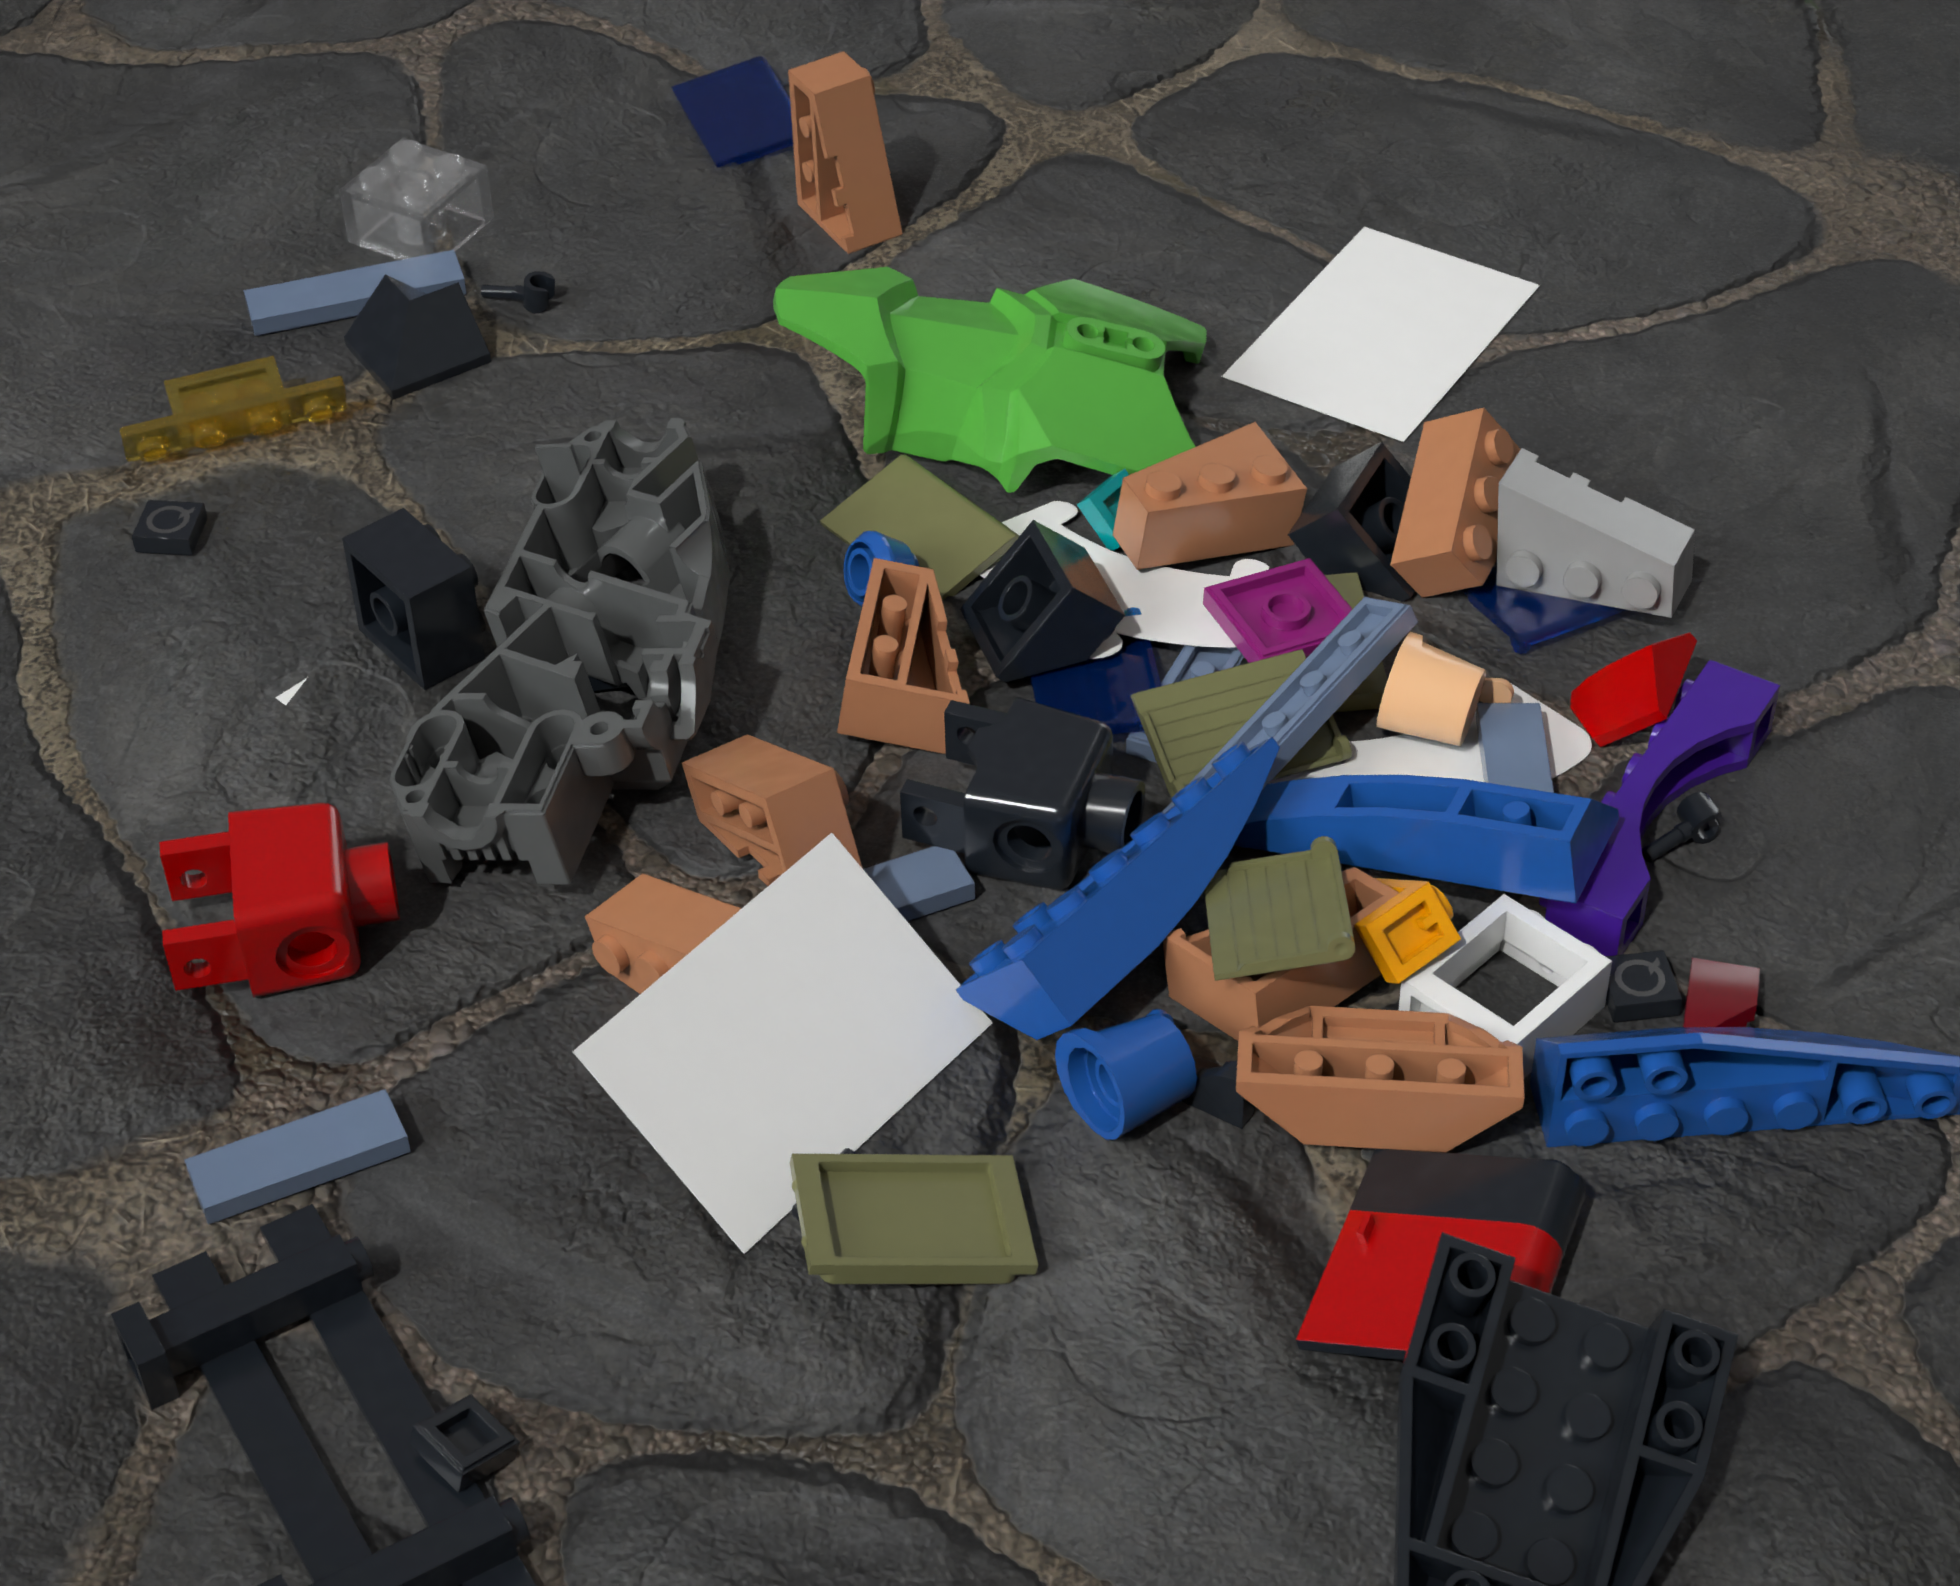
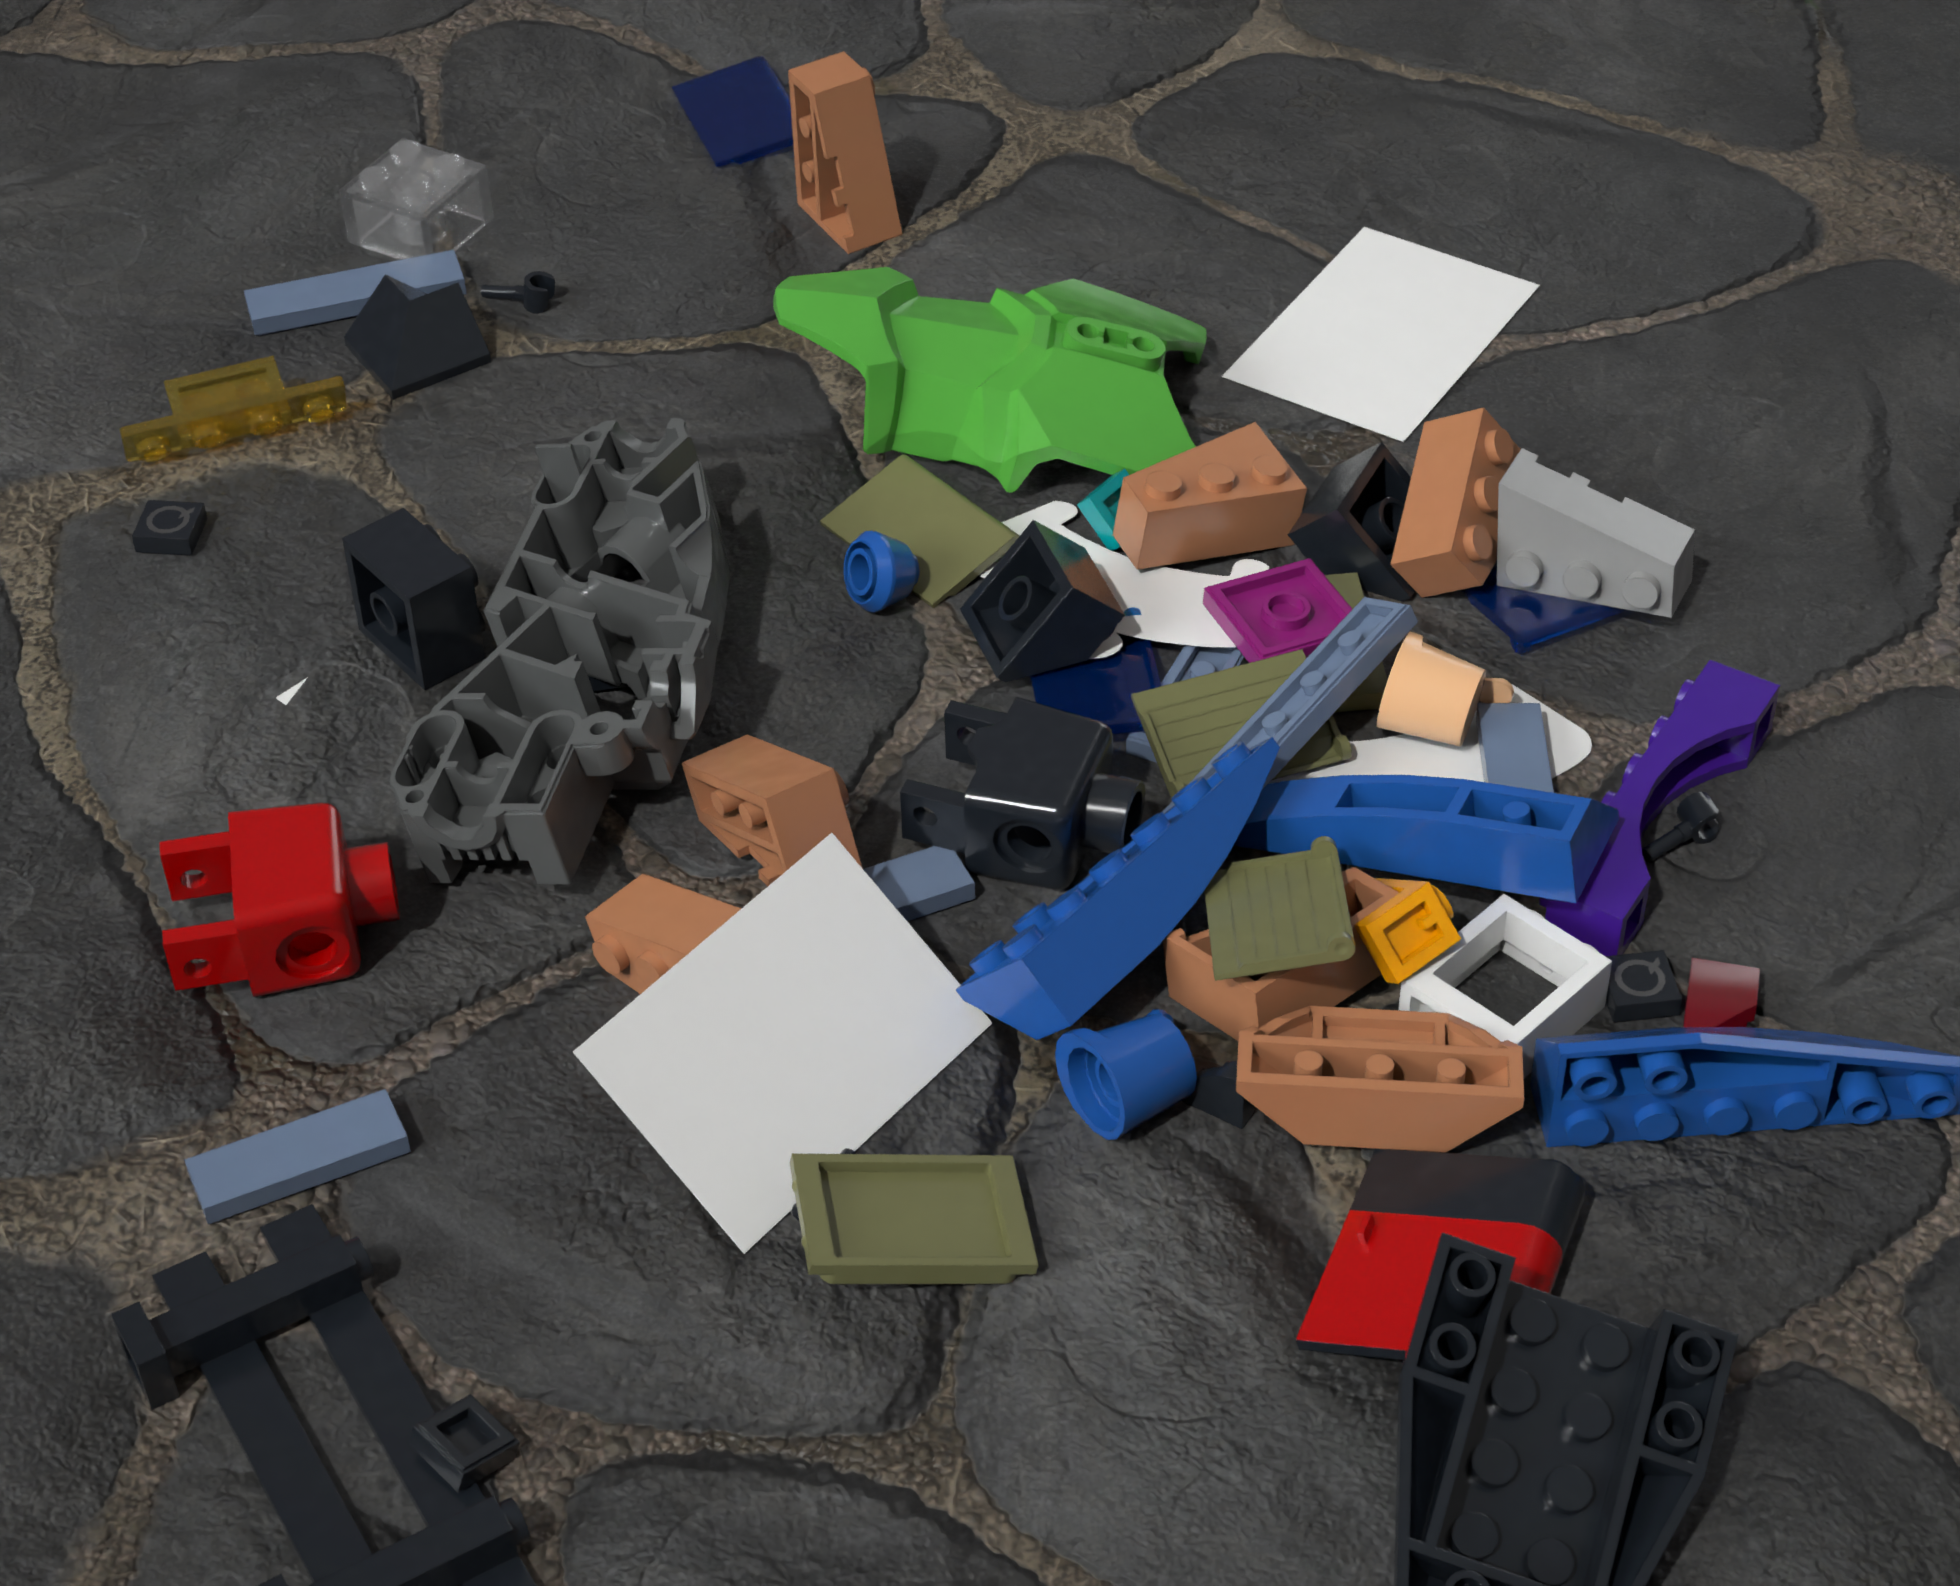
nougat wedge [837,558,970,754] -> none
red slope [1570,632,1697,747] -> none

